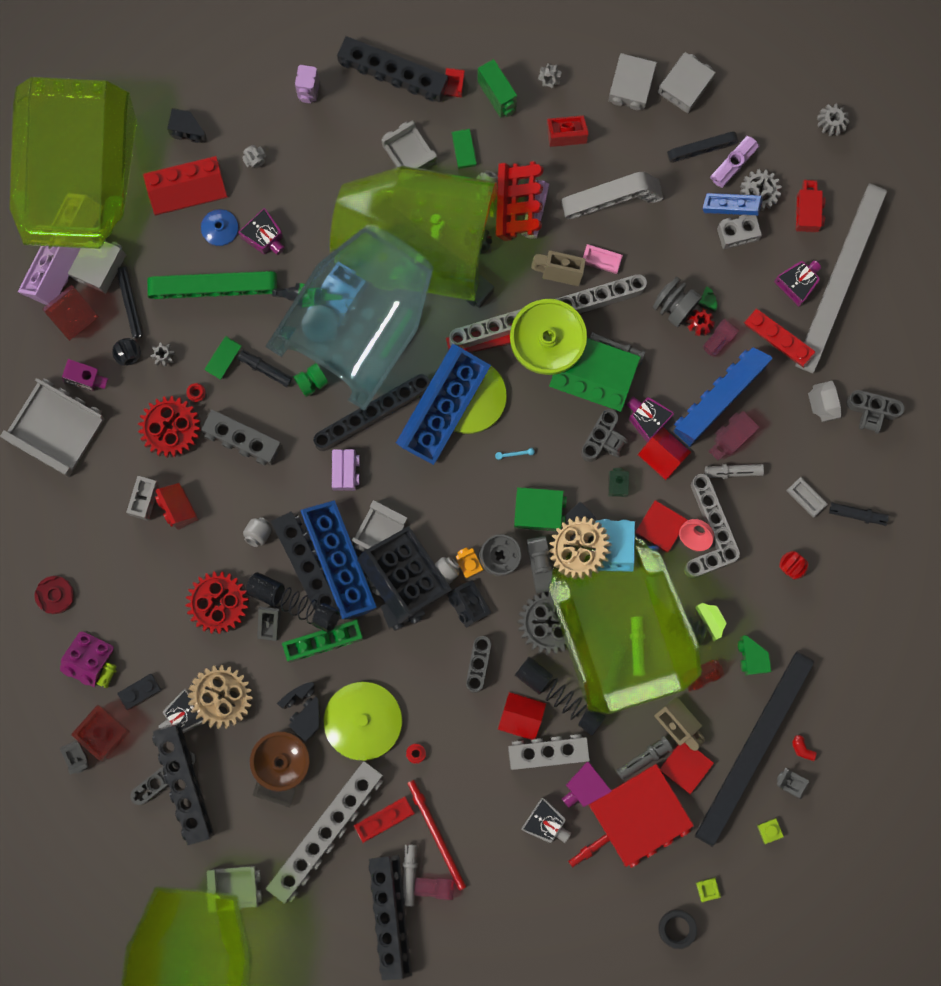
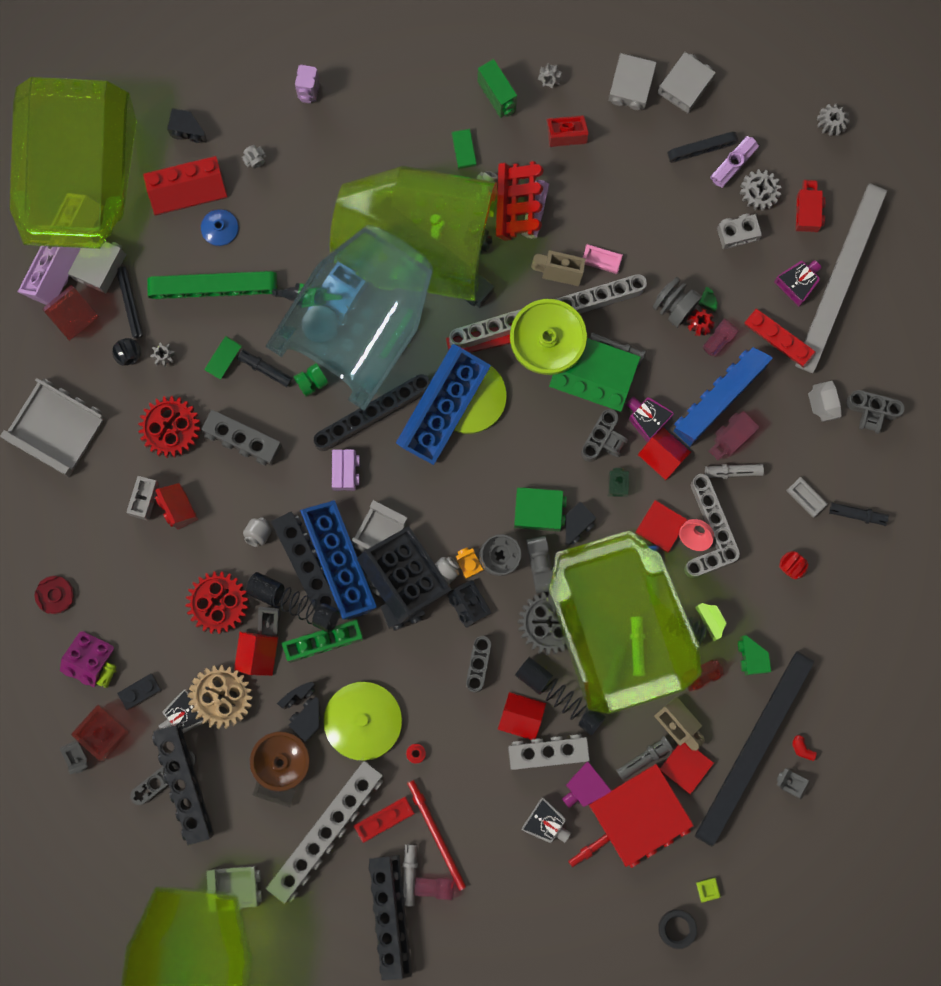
magenta torso [62,359,108,391] -> none
red plate [186,383,206,402] -> none
torso [238,208,285,255] -> none
black brick [337,36,449,102] -> none
light grey panel [382,120,437,181] -> none
red panel [444,68,465,98] -> none
medium azure hinge [495,448,535,460] -> none
tan gear [549,516,612,580] -> none
light grey beam [561,172,663,219] -> none
medium azure panel [595,519,635,572] -> none
plate [703,193,762,216] -> none
lime plate [757,818,783,844] -> none
none -> red slope [234,631,278,676]

